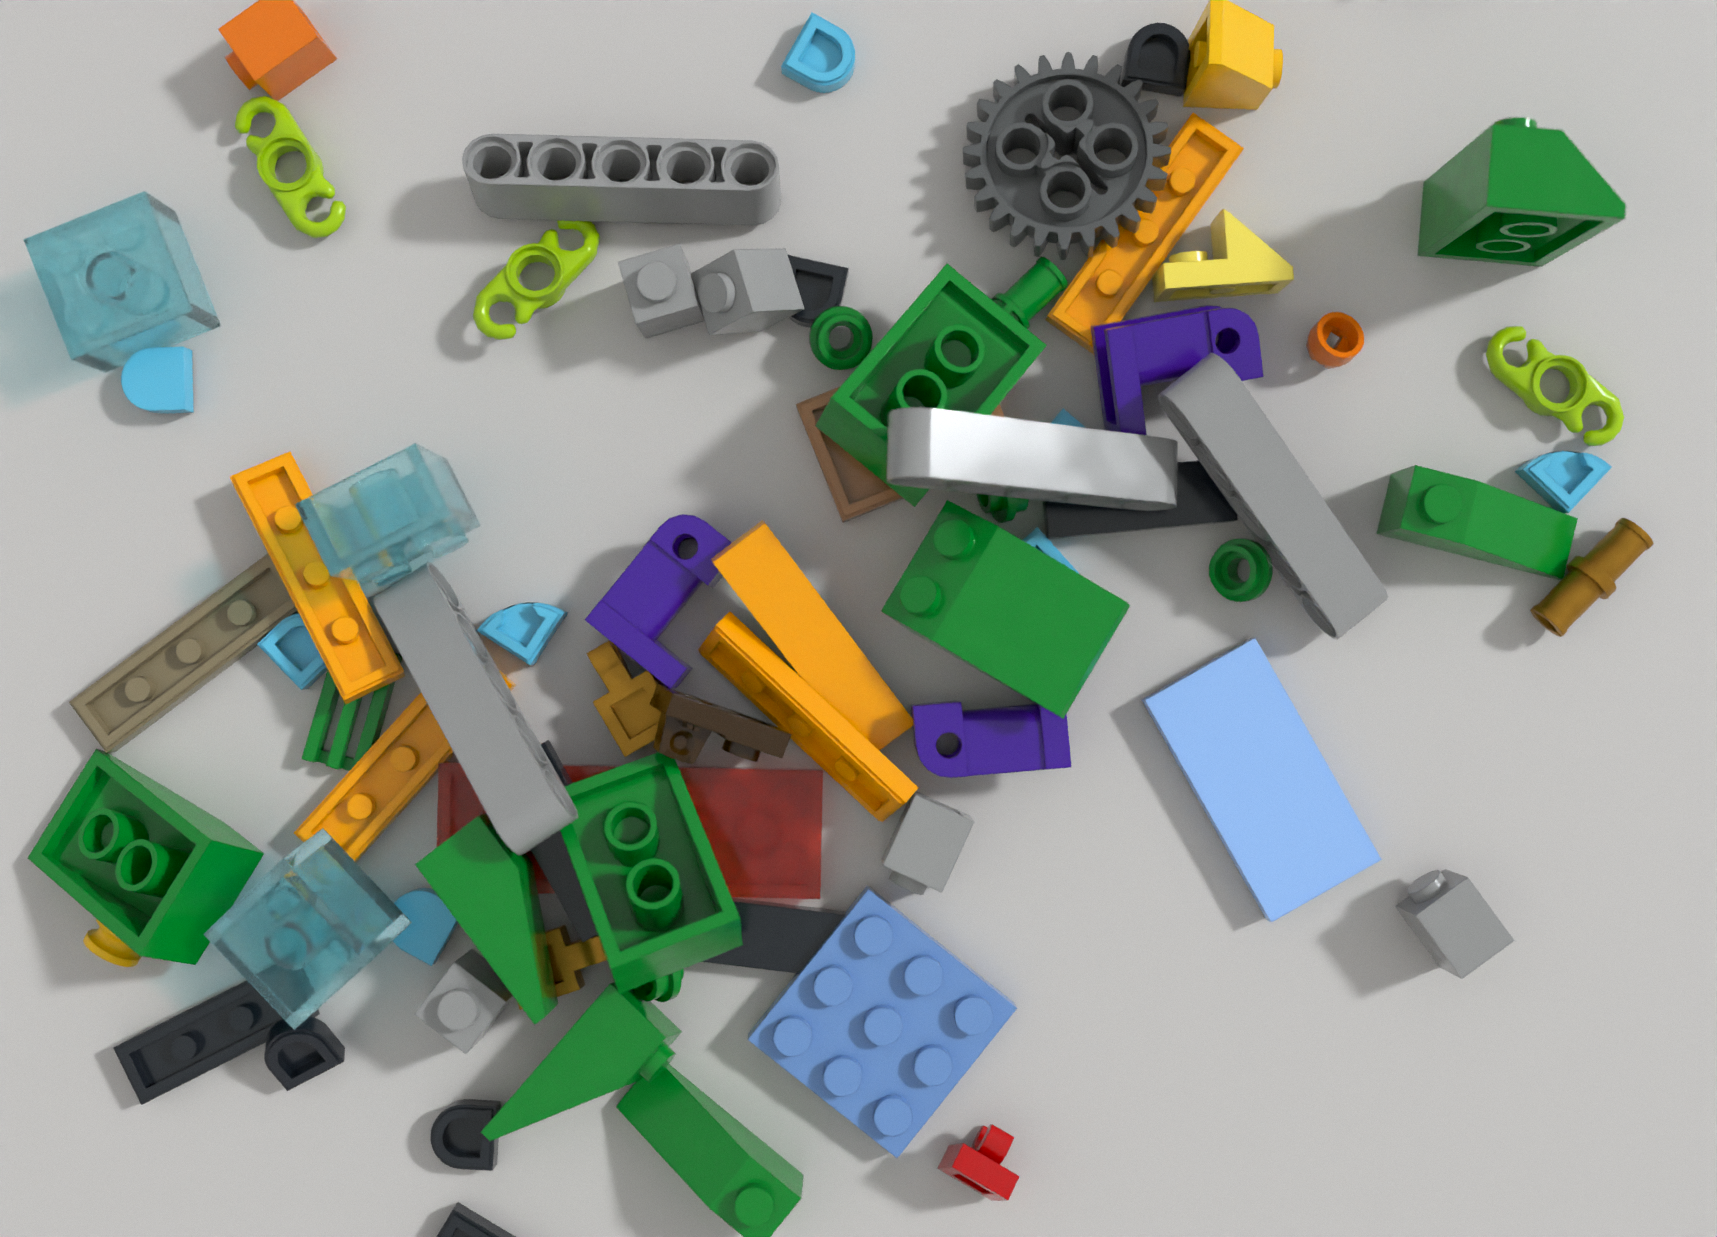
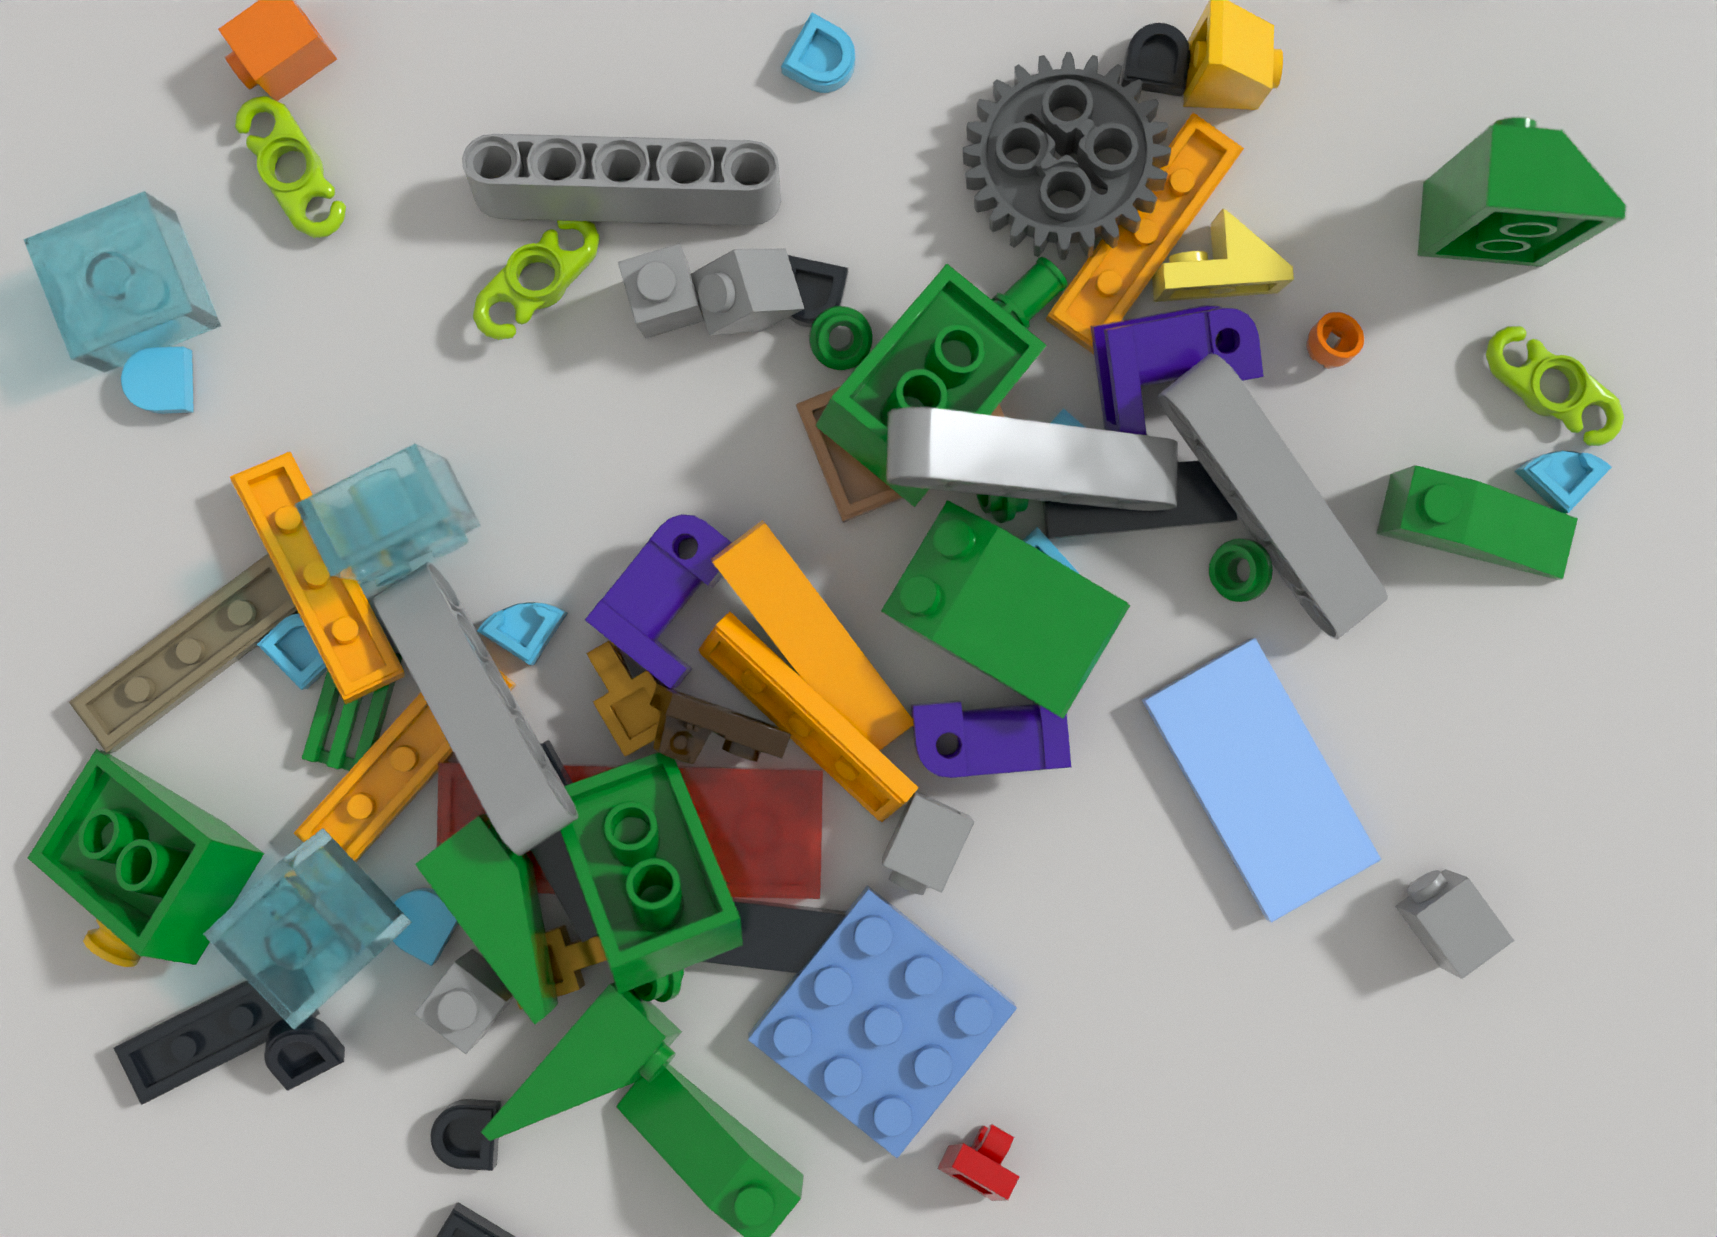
pearl gold pin [1530,518,1654,637] -> none

